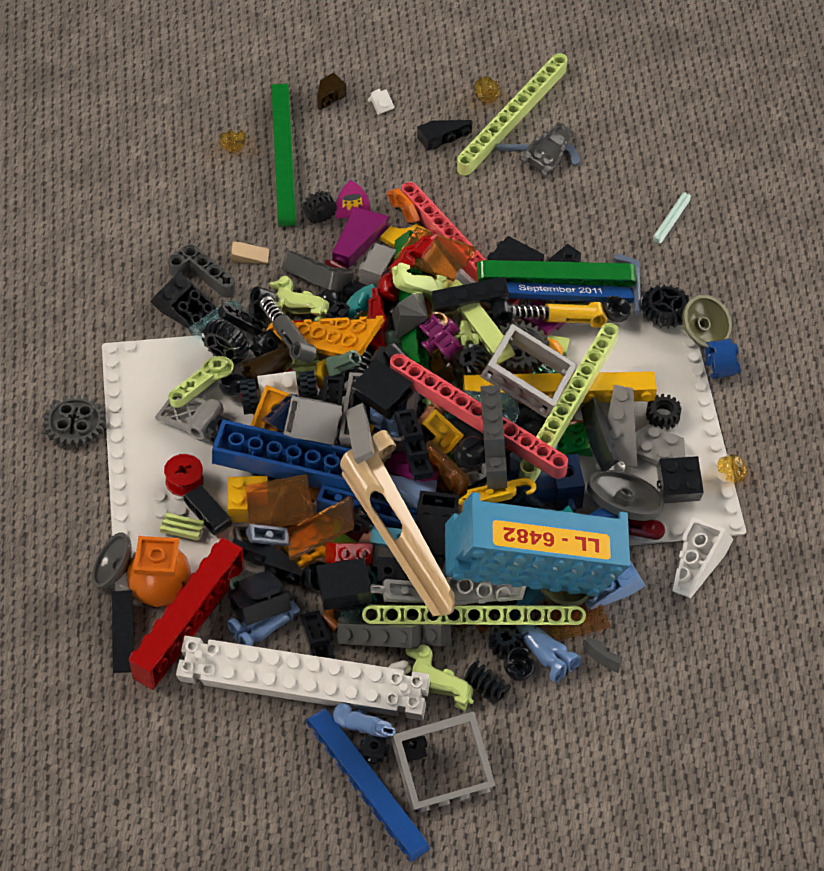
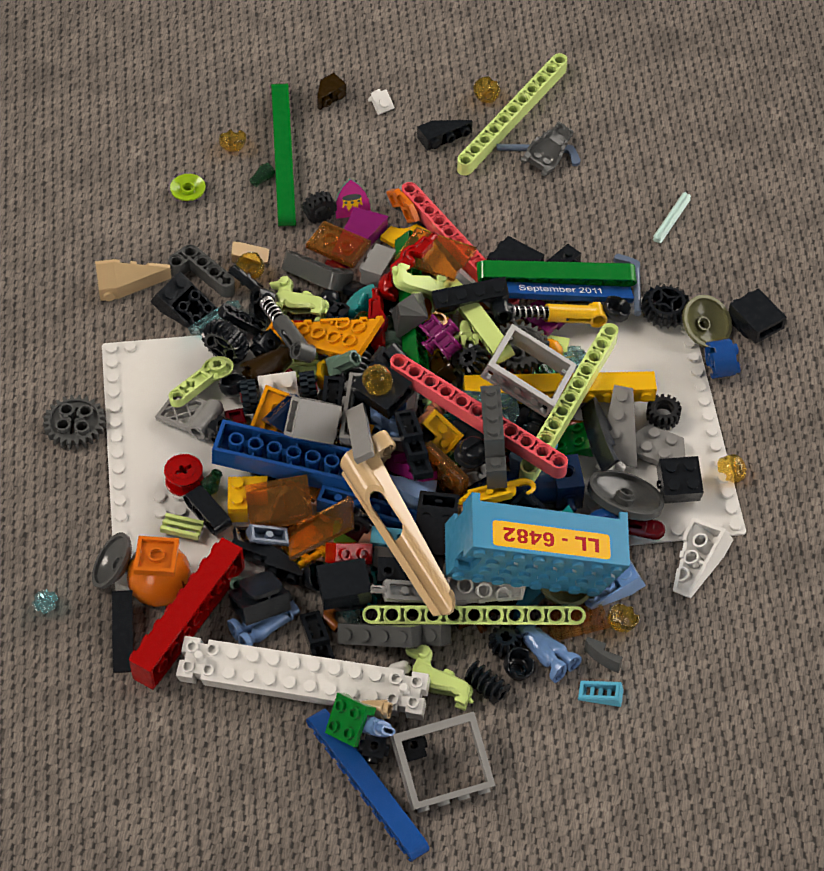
none -> clear light blue gear [32,589,59,614]
none -> tan wedge [95,259,171,301]
none -> lime dish [170,174,206,201]
none -> clear green cone [200,469,222,495]
none -> dark red tile [224,408,247,425]
none -> black pin [228,263,263,290]
none -> clear yellow hair [236,252,265,279]
none -> clear green cone [249,162,275,187]
none -> clear orange tile [306,221,371,268]
none -> green piece [325,693,376,747]
none -> tan cone [361,699,393,720]
none -> clear yellow hair [362,364,393,396]
none -> clear light blue gear [563,346,586,369]
none -> medium azure slope [578,681,624,707]
none -> clear yellow hair [607,603,640,633]
none -> black brick [728,288,787,344]

